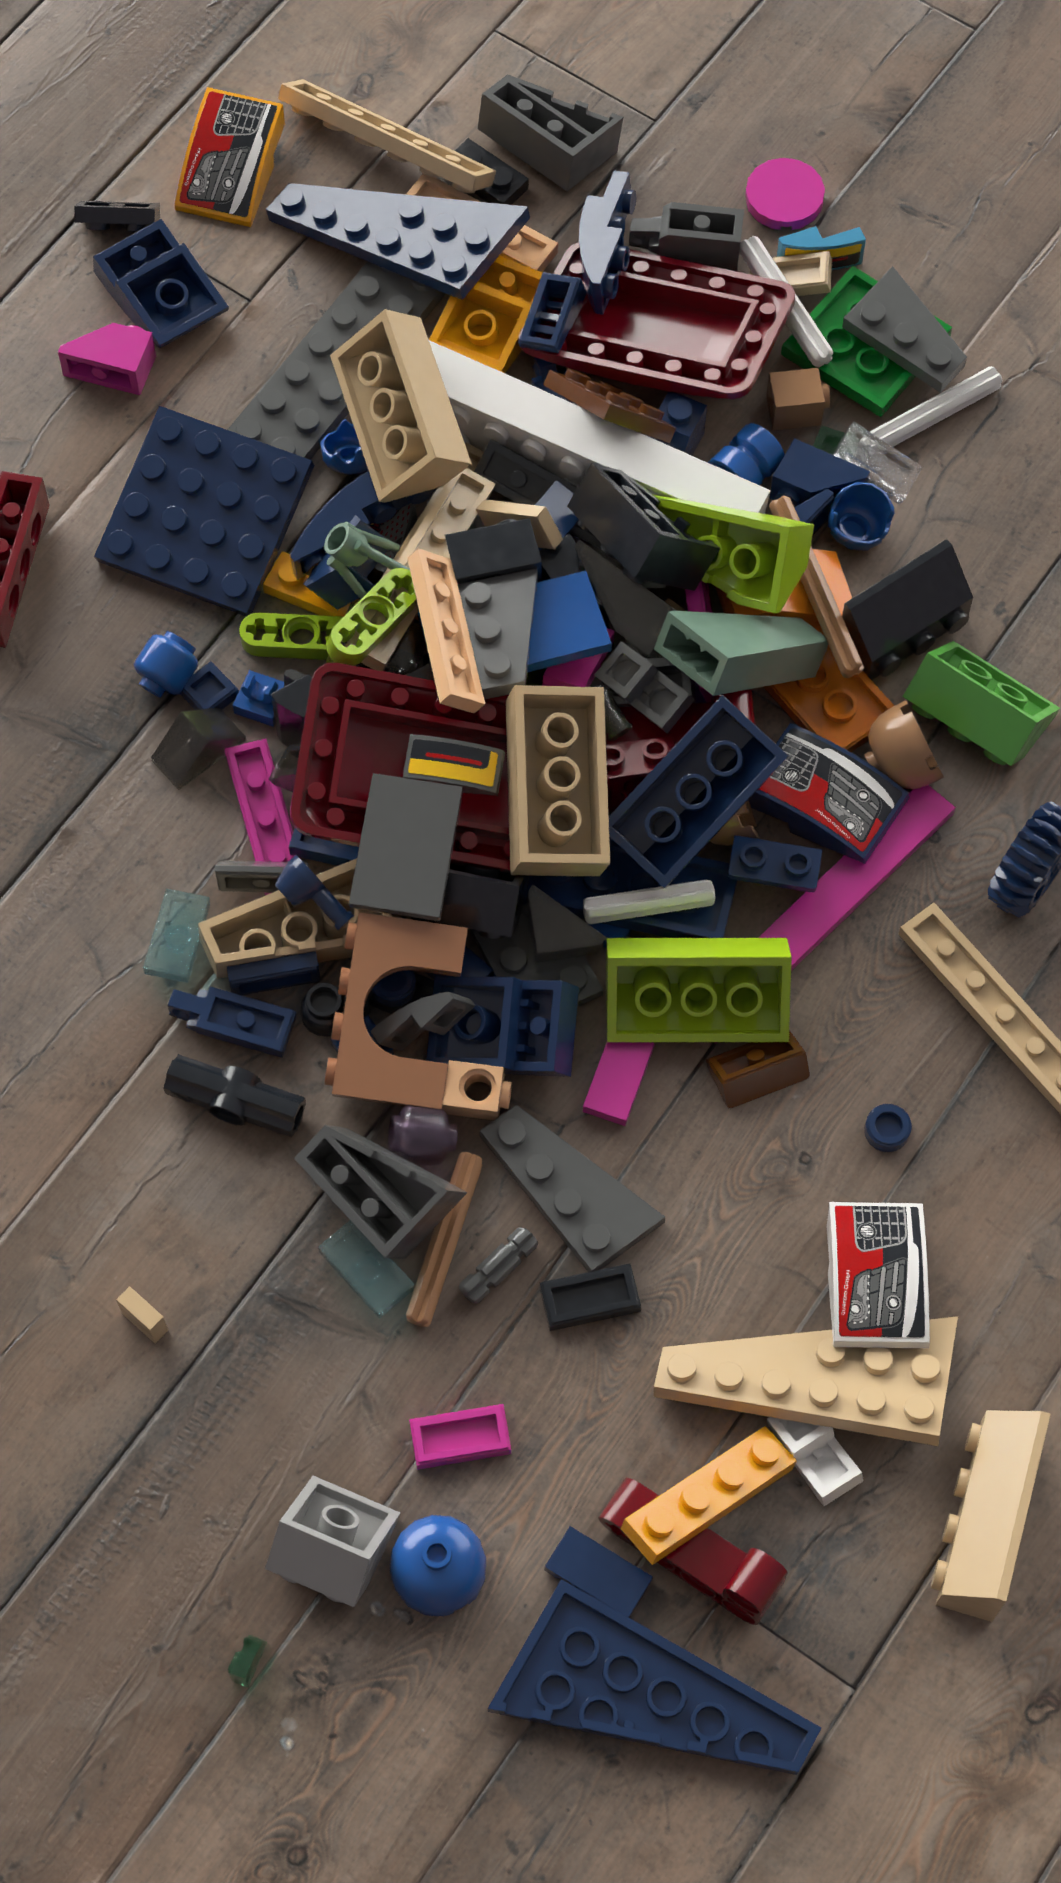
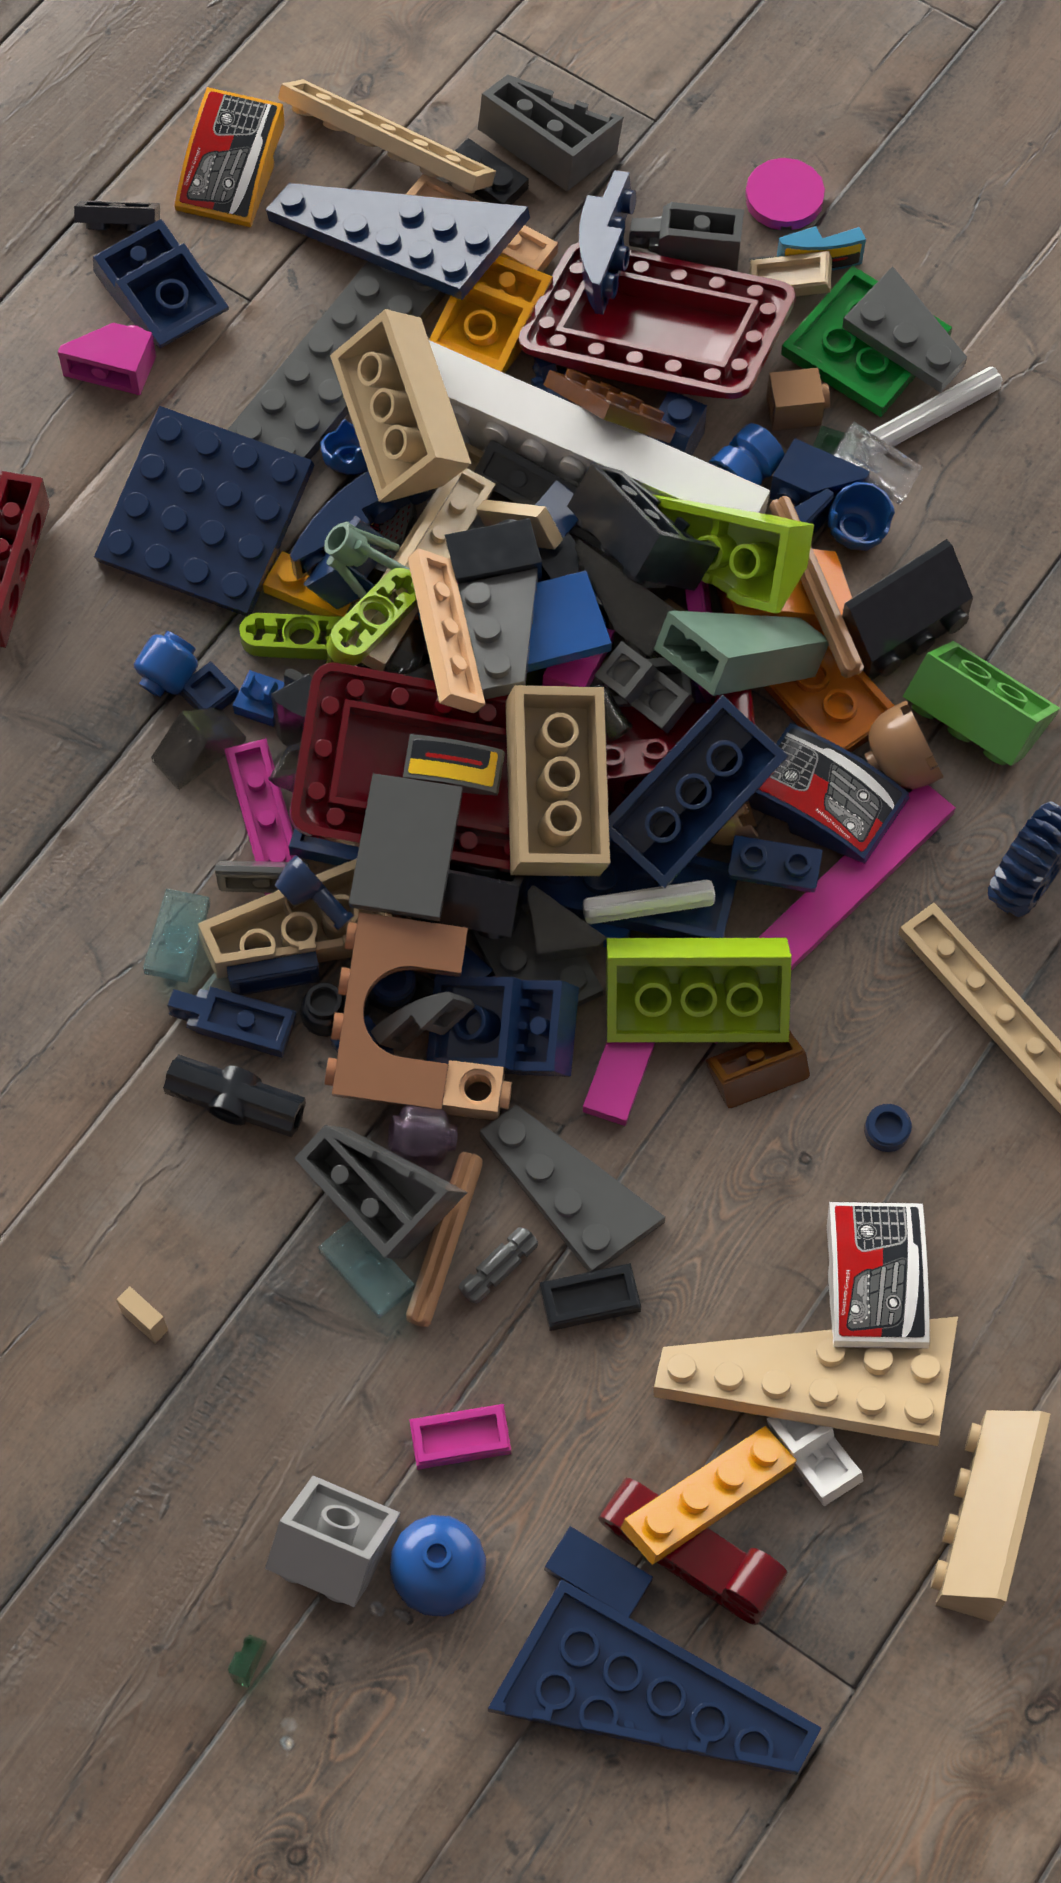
dark blue slope [518,272,587,353] -> none
white axle [739,236,833,367] -> none

